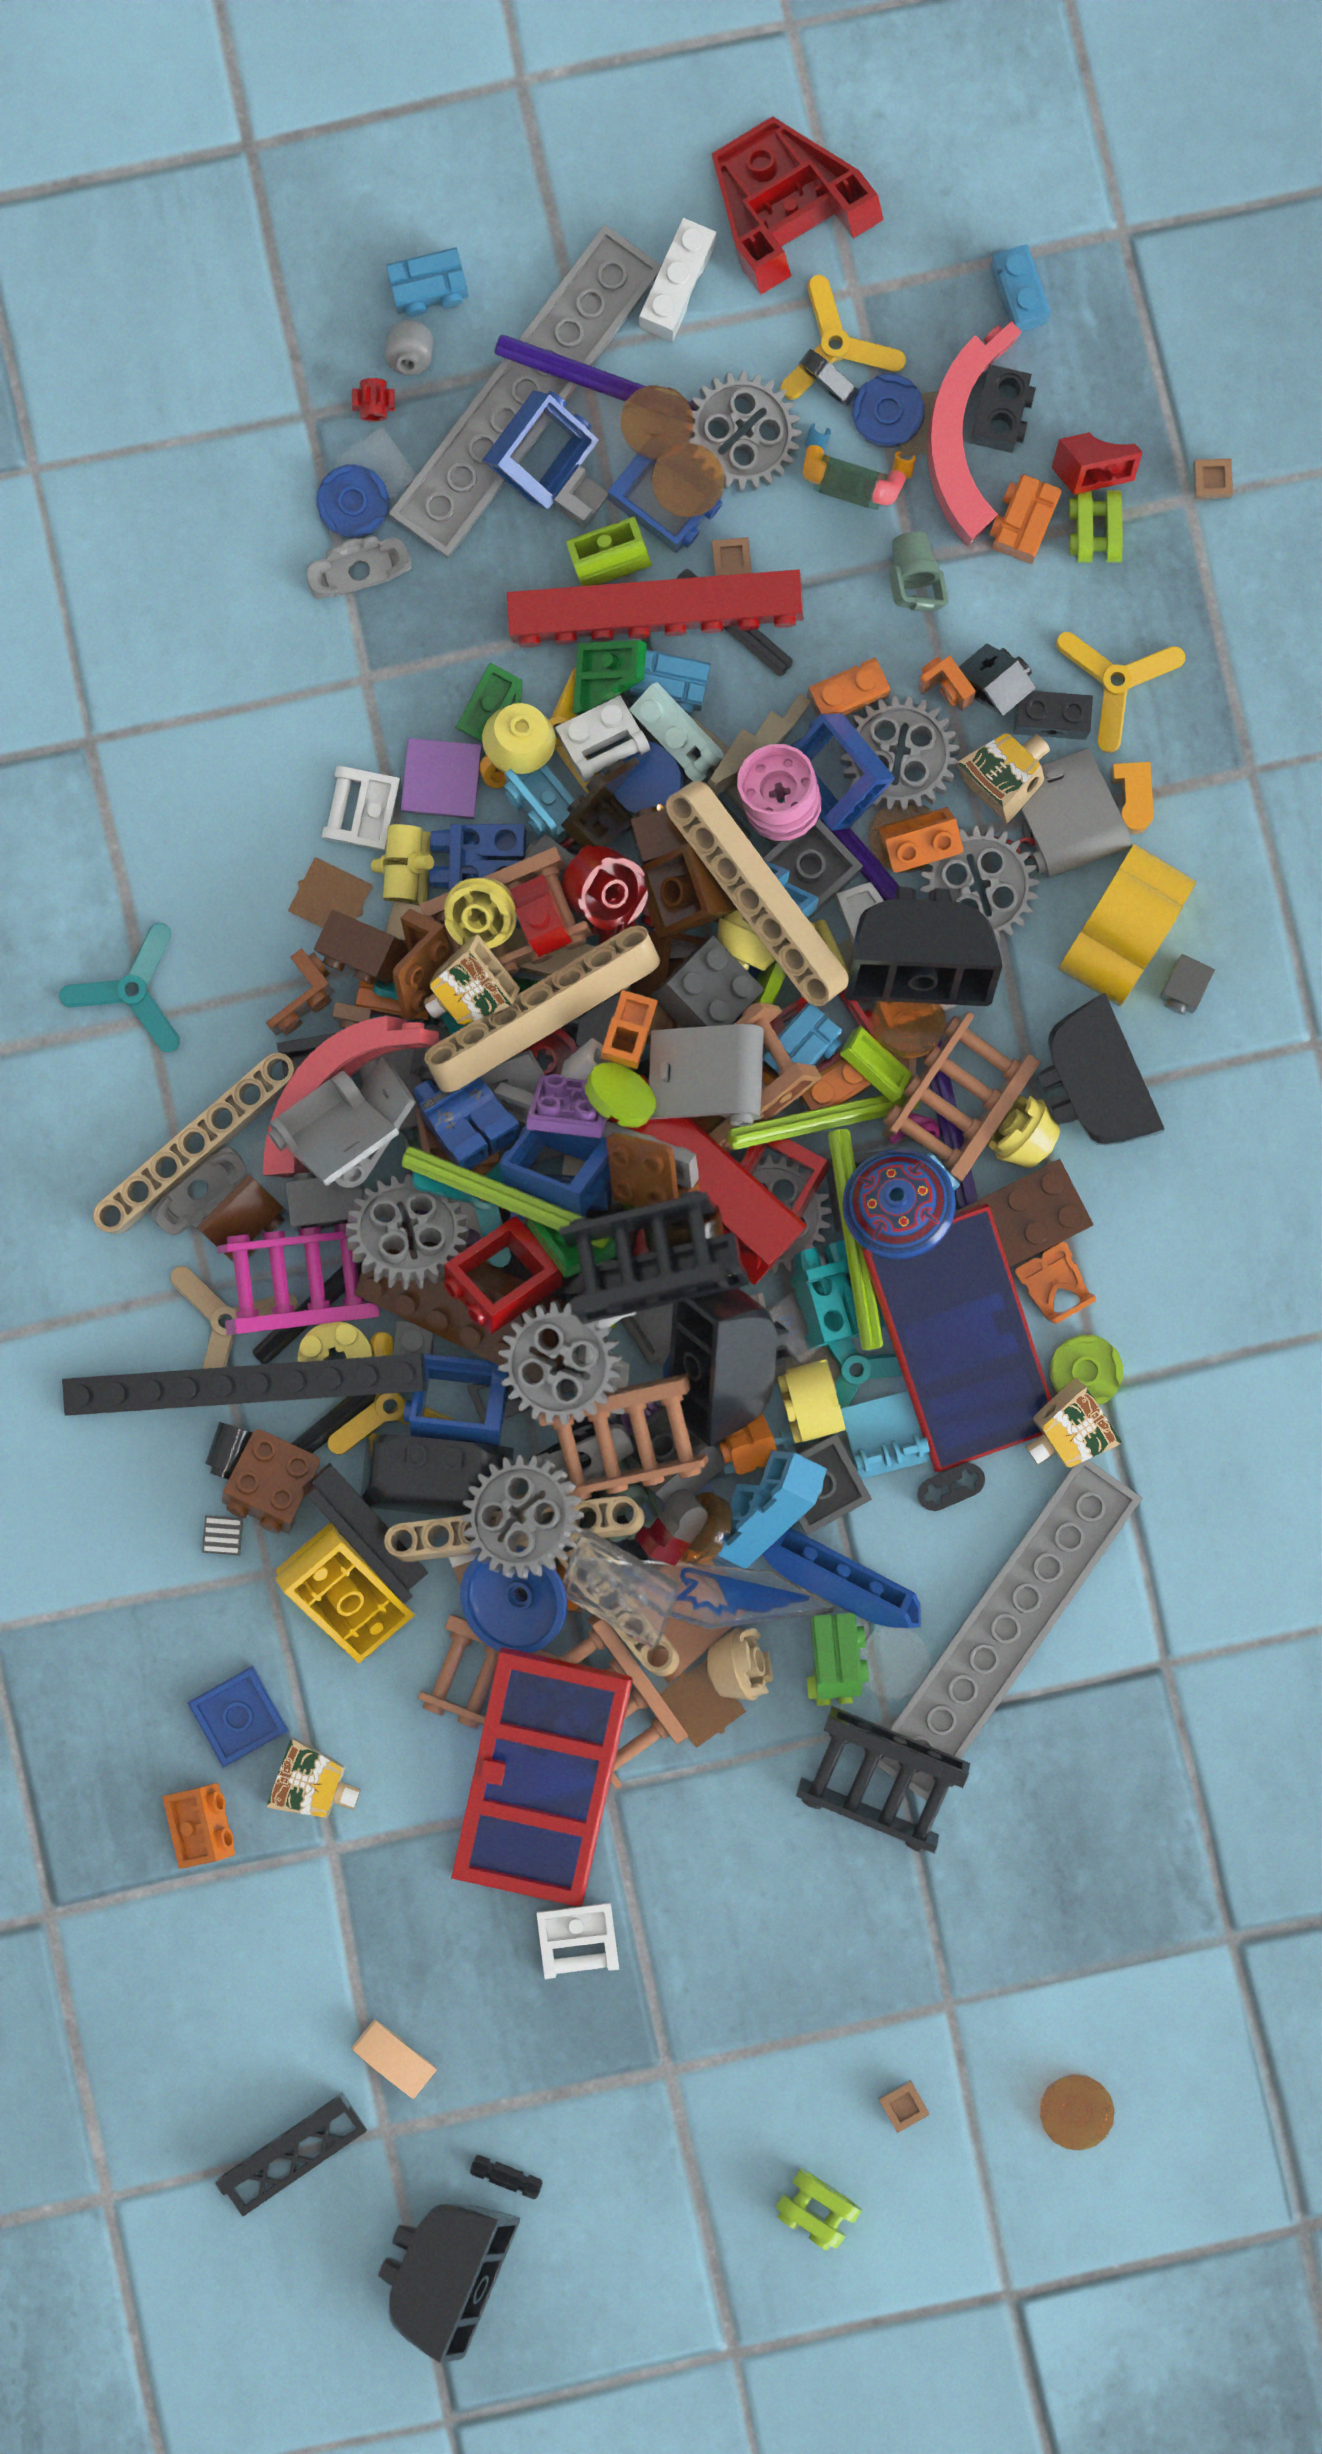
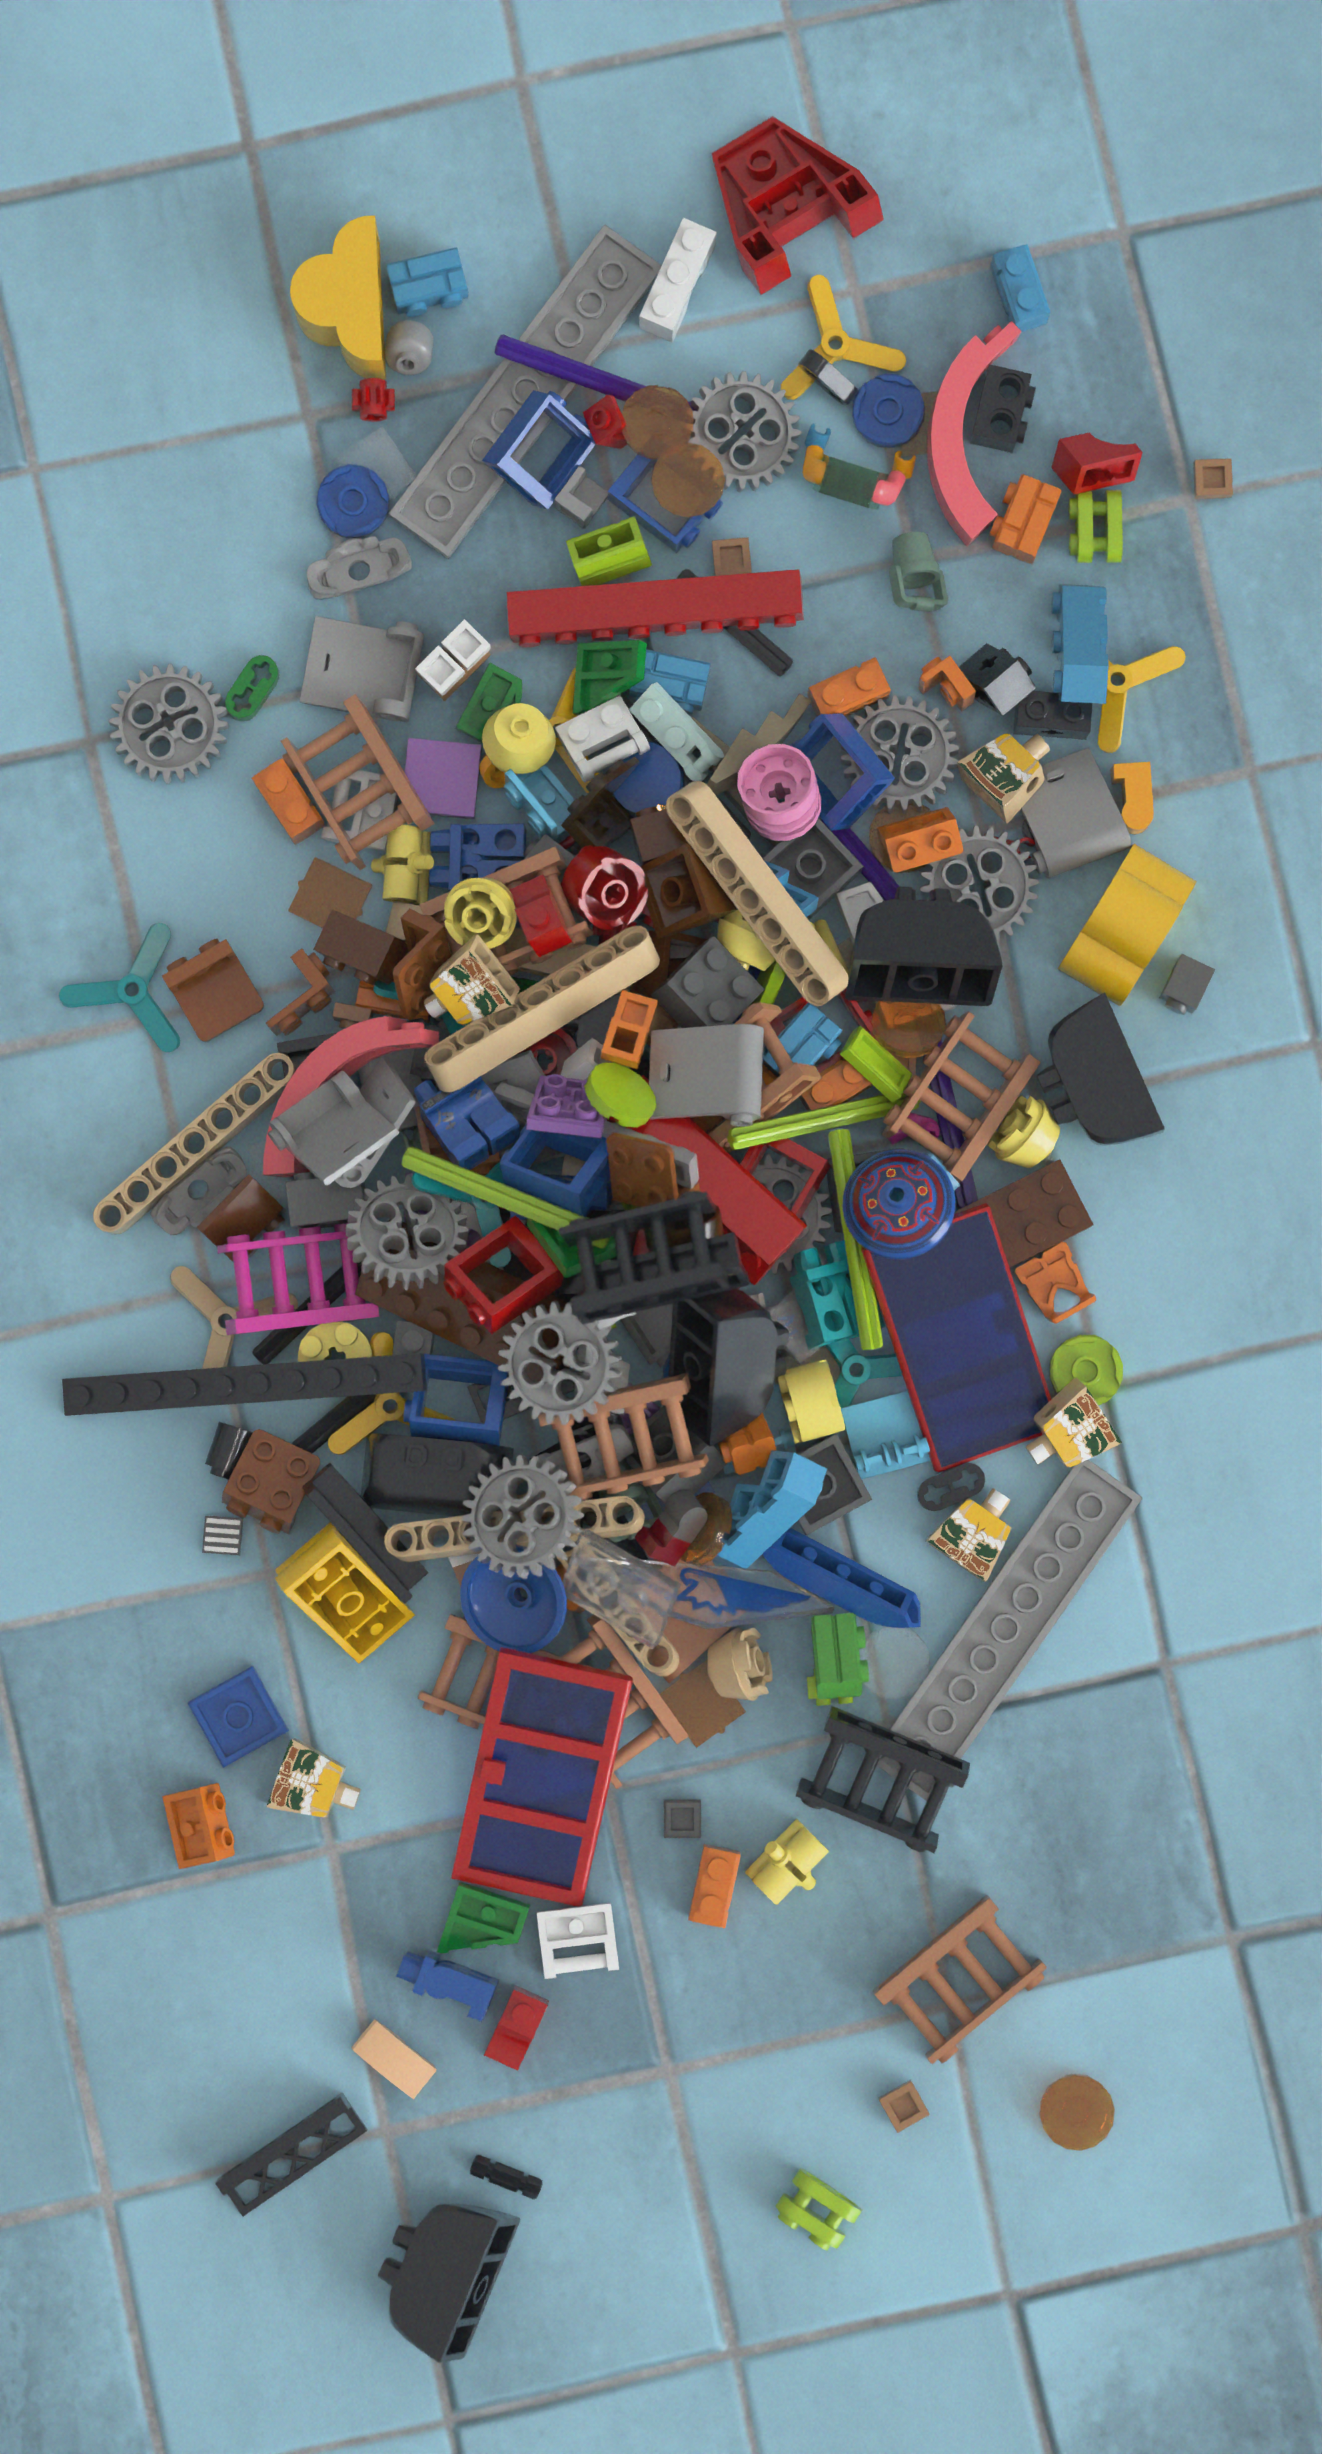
none -> light grey gear [109,663,229,784]
none -> dark orange bracket [162,939,264,1042]
none -> green beam [225,655,279,721]
none -> orange brick [252,758,325,845]
none -> nougat fence [281,694,435,870]
none -> yellow brick [290,215,386,380]
none -> light grey door [299,616,424,722]
none -> blue hips [396,1951,499,2022]
none -> white hips [415,619,491,701]
none -> green wing [437,1882,530,1954]
none -> red arch [484,1985,549,2071]
none -> red bracket [582,395,631,449]
none -> dark grey tile [664,1799,701,1838]
none -> orange brick [688,1844,741,1928]
none -> light yellow pin [745,1818,829,1905]
none -> nougat fence [872,1895,1047,2064]
none -> torso [925,1488,1011,1582]
none -> dark azure brick [1051,584,1108,704]

